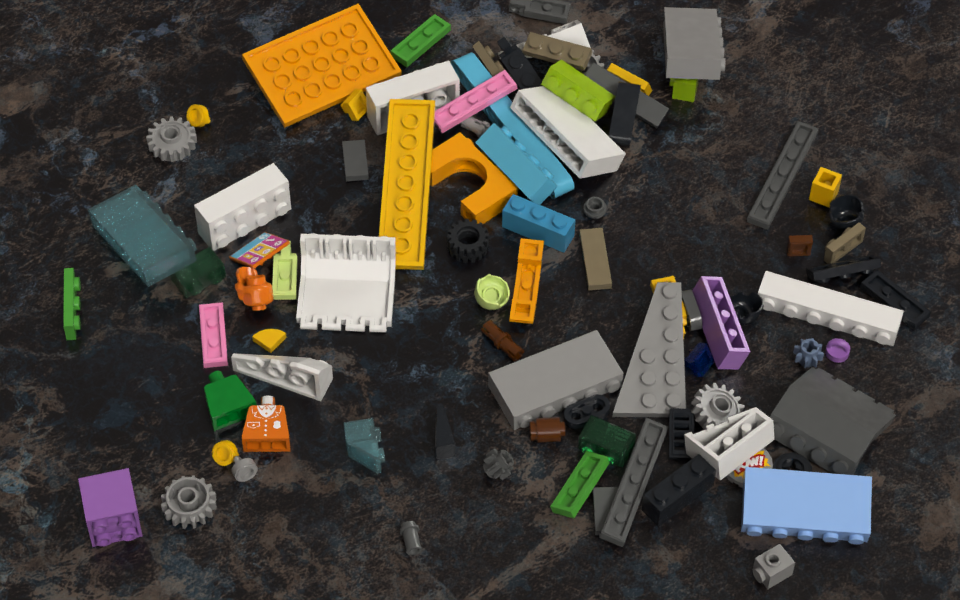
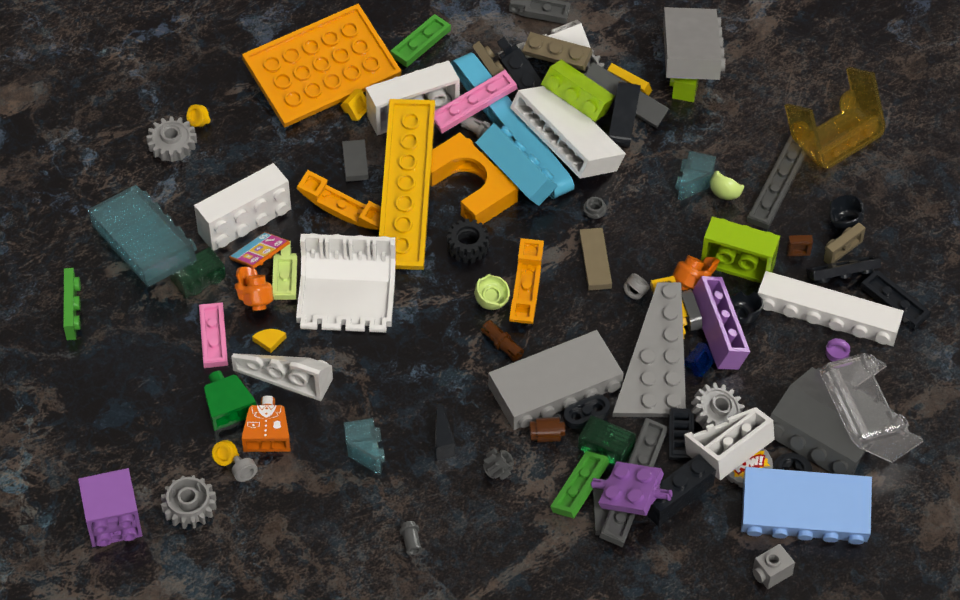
dark azure brick [502,194,575,253] -> none
sand blue gear [793,338,824,368] -> none
yellow brick [809,167,842,208] -> none
none -> light orange slope [297,170,381,230]
none -> medium lavender plate [591,461,673,516]
none -> light grey tile [624,273,650,300]
none -> orange head [672,255,720,291]
none -> clear light blue slope [675,151,716,200]
none -> lime brick [701,216,780,283]
none -> yellowish green hair [710,171,744,200]
none -> clear yellow windscreen [784,67,885,169]
none -> clear windscreen [819,353,924,463]

